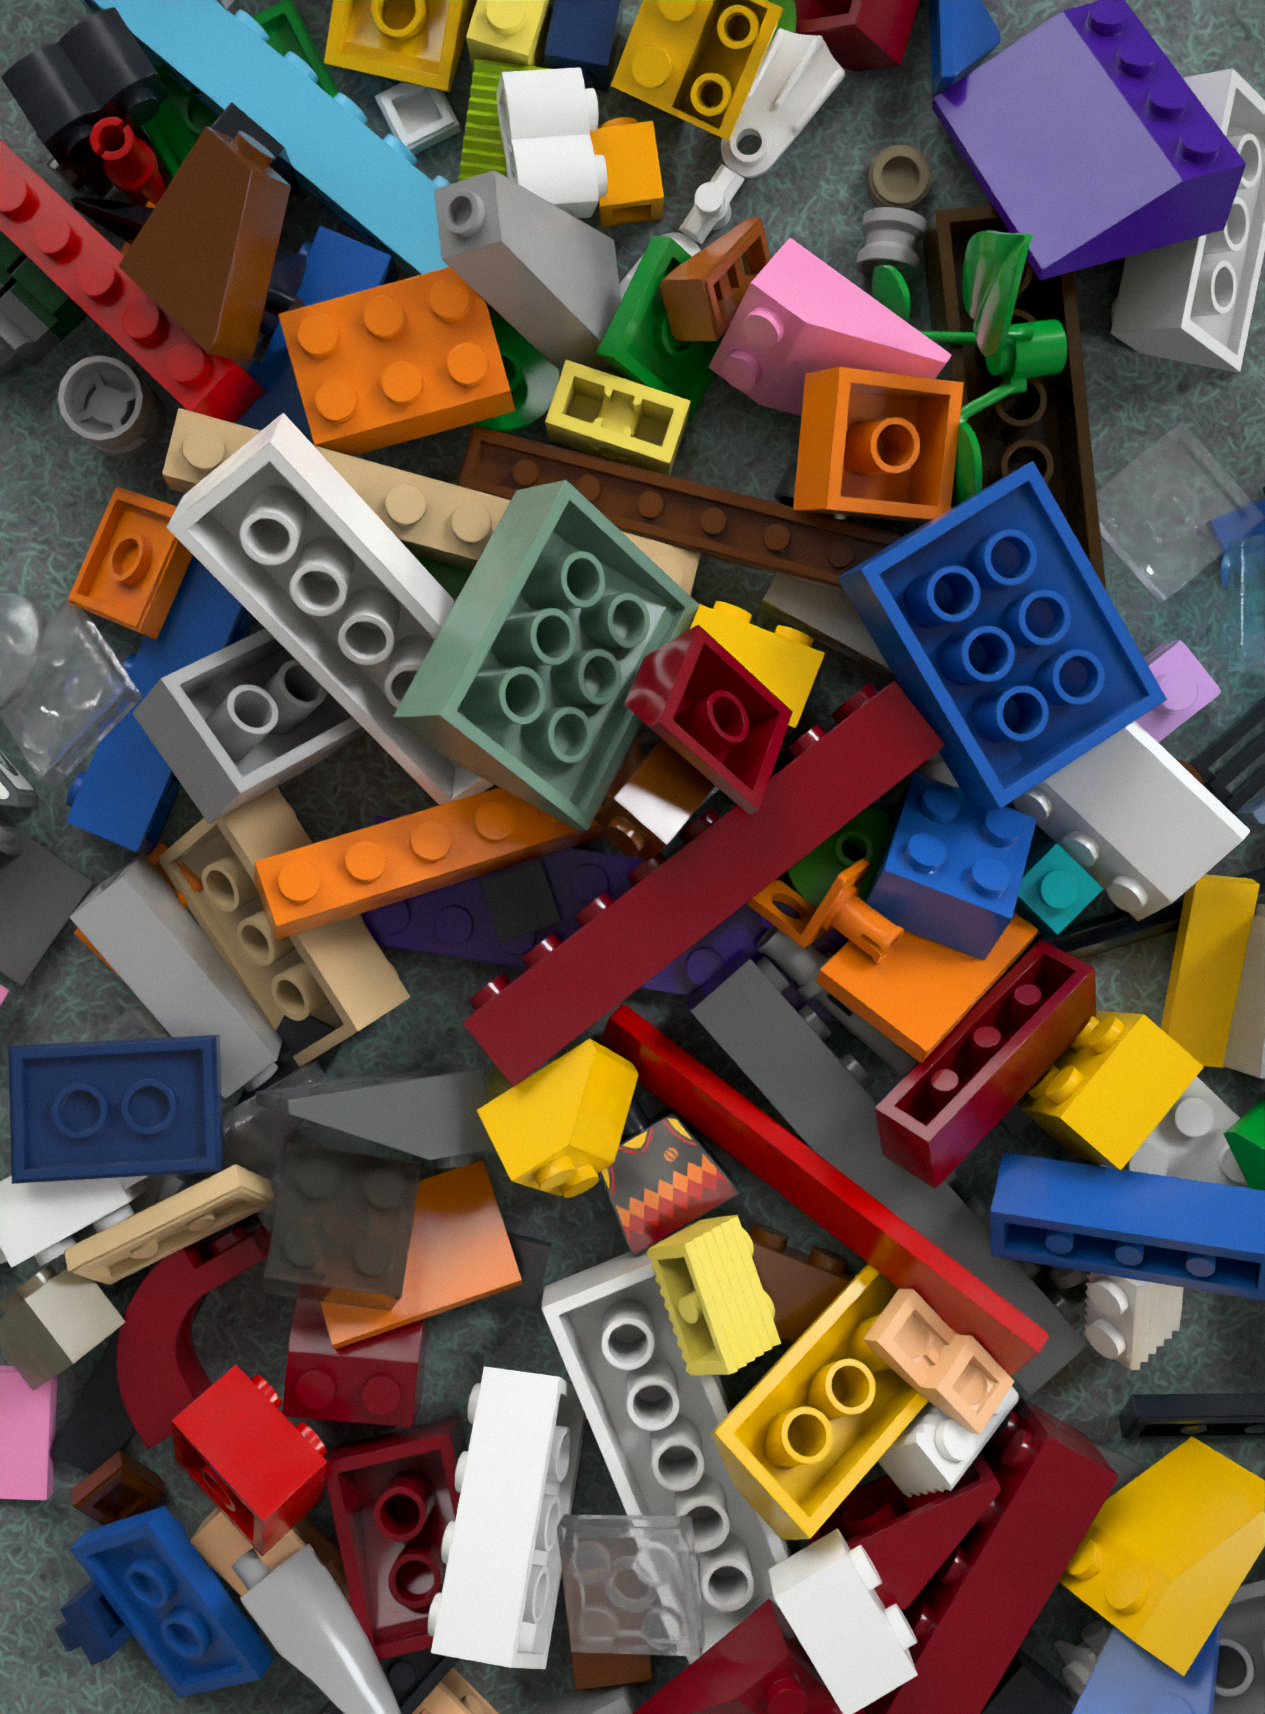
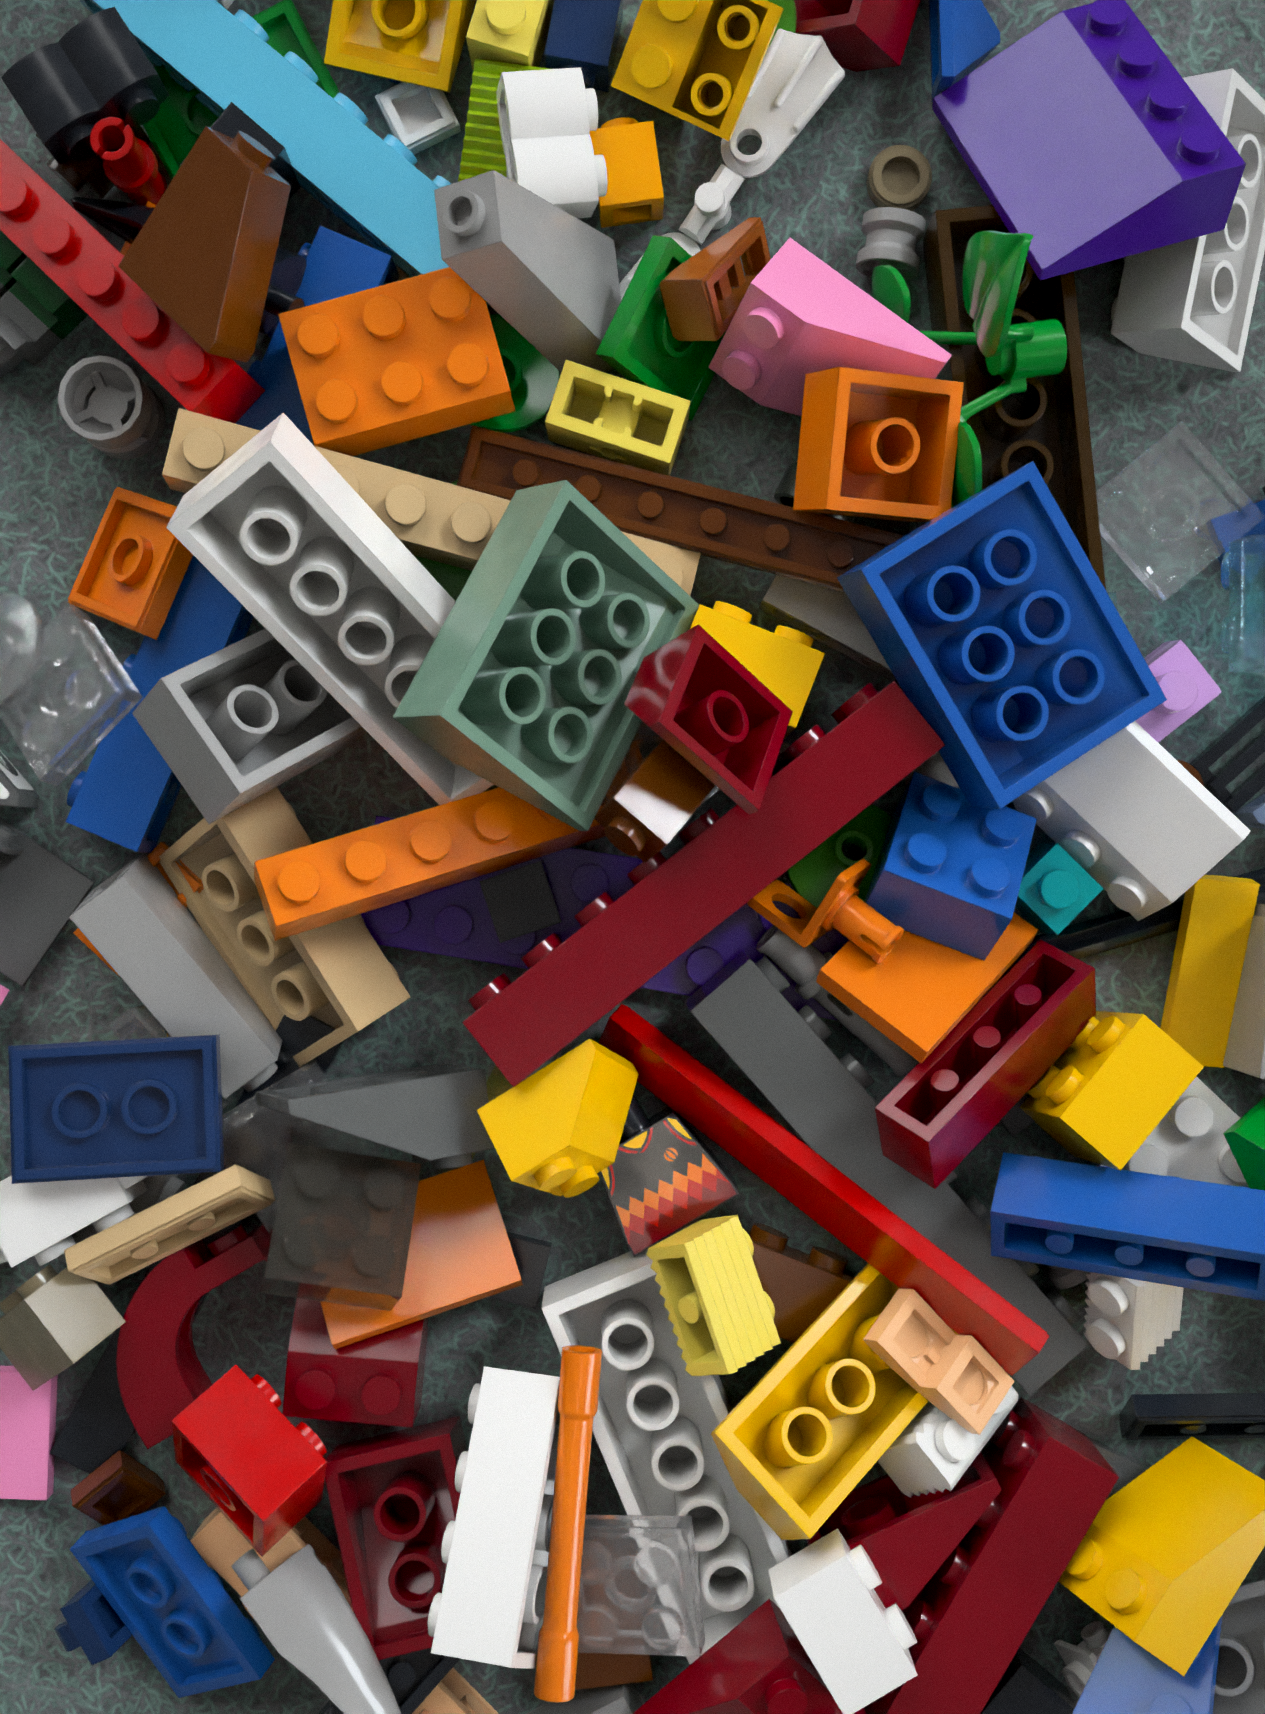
none -> orange piece [534,1345,602,1703]

